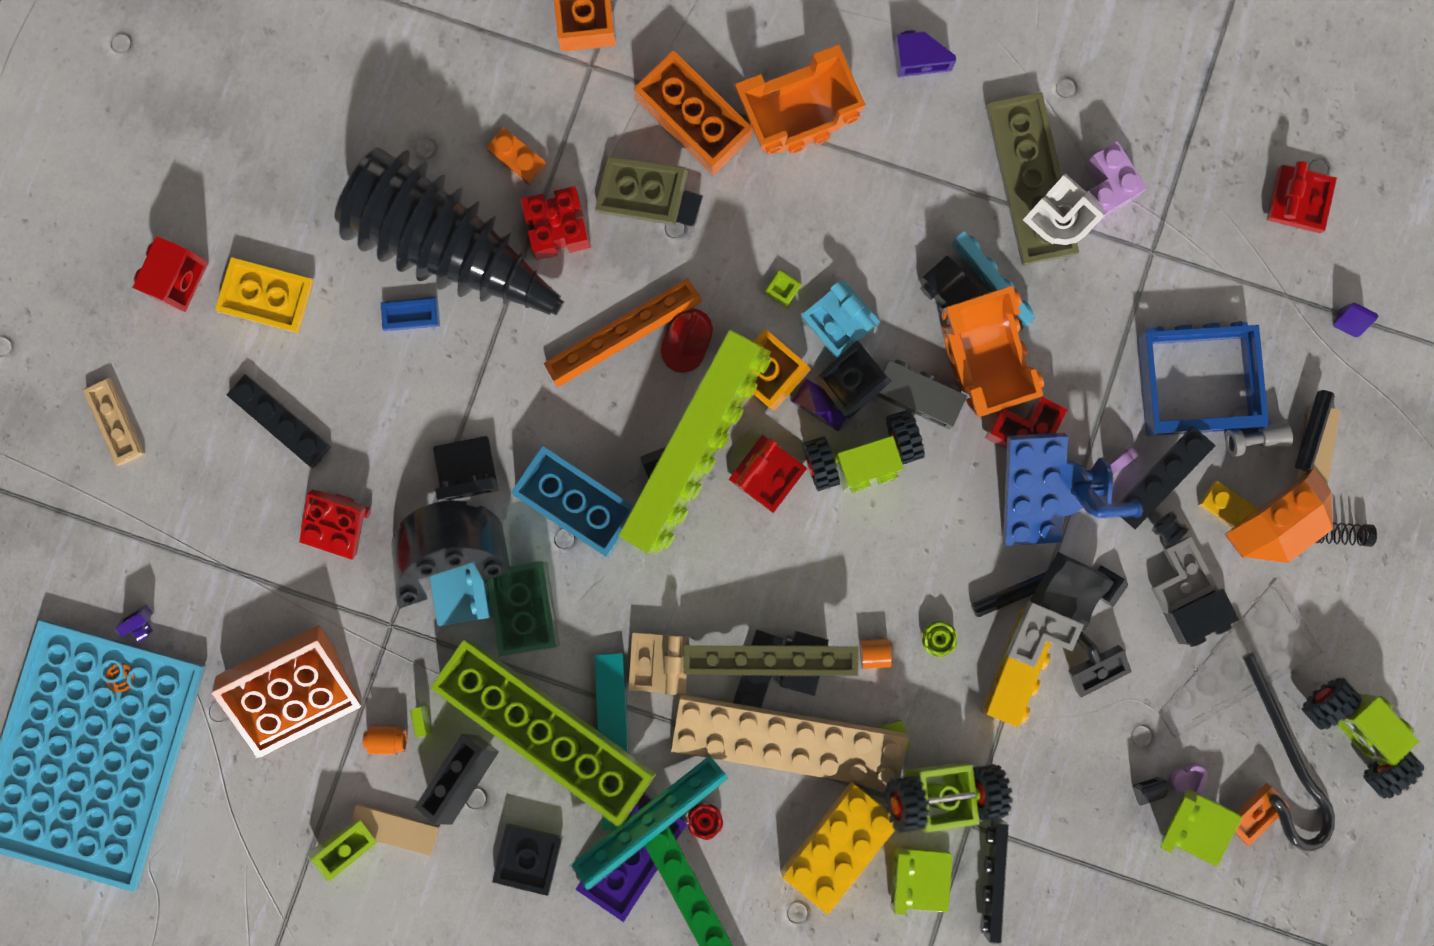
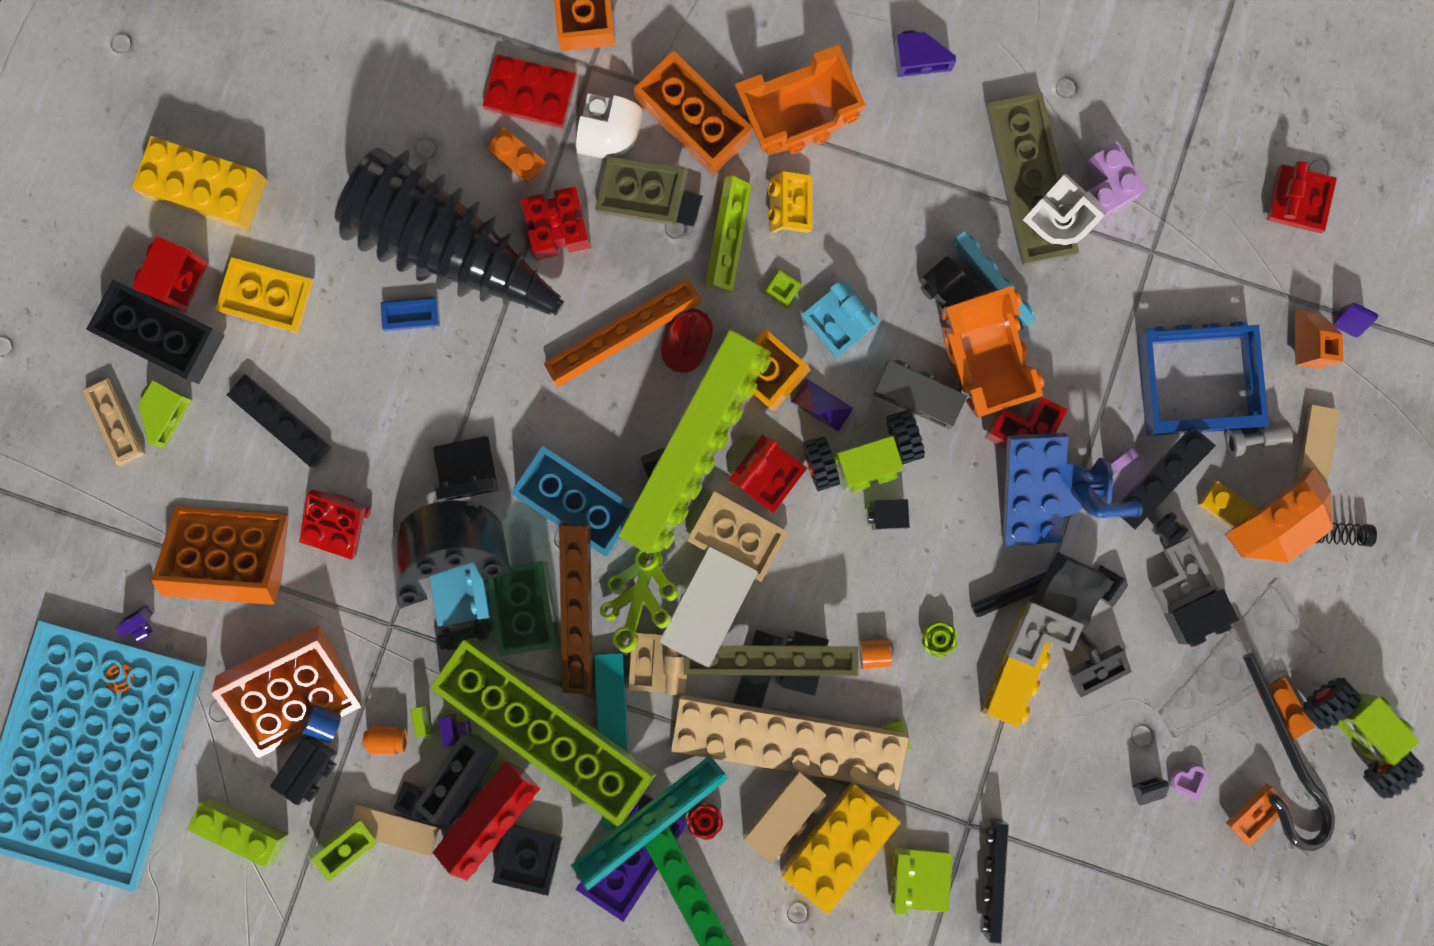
black plate [816,341,892,419] -> none
brick [885,762,1013,833] -> none
lime bracket [1160,788,1242,866] -> none
black axle [1295,390,1335,472] -> none
none -> black brick [86,279,225,384]
none -> yellow brick [132,136,267,231]
none -> lime slope [138,380,192,449]
none -> orange slope [151,506,288,605]
none -> lime brick [186,797,289,868]
none -> black brick [270,736,338,805]
none -> blue brick [301,704,341,743]
none -> black slope [394,781,427,820]
none -> red brick [432,760,541,881]
none -> black bar [437,619,493,651]
none -> dark purple tile [439,714,472,747]
none -> red plate [482,54,577,129]
none -> reddish brown plate [559,523,593,695]
none -> white brick [576,93,643,159]
none -> lime plant [600,550,679,653]
none -> white sticker [660,547,758,667]
none -> tan plate [687,491,789,582]
none -> lime plate [705,175,752,292]
none -> tan brick [743,771,826,863]
none -> yellow bracket [767,171,812,233]
none -> black brick [866,499,910,530]
none -> orange plate [1256,676,1315,740]
none -> orange slope [1295,309,1343,369]

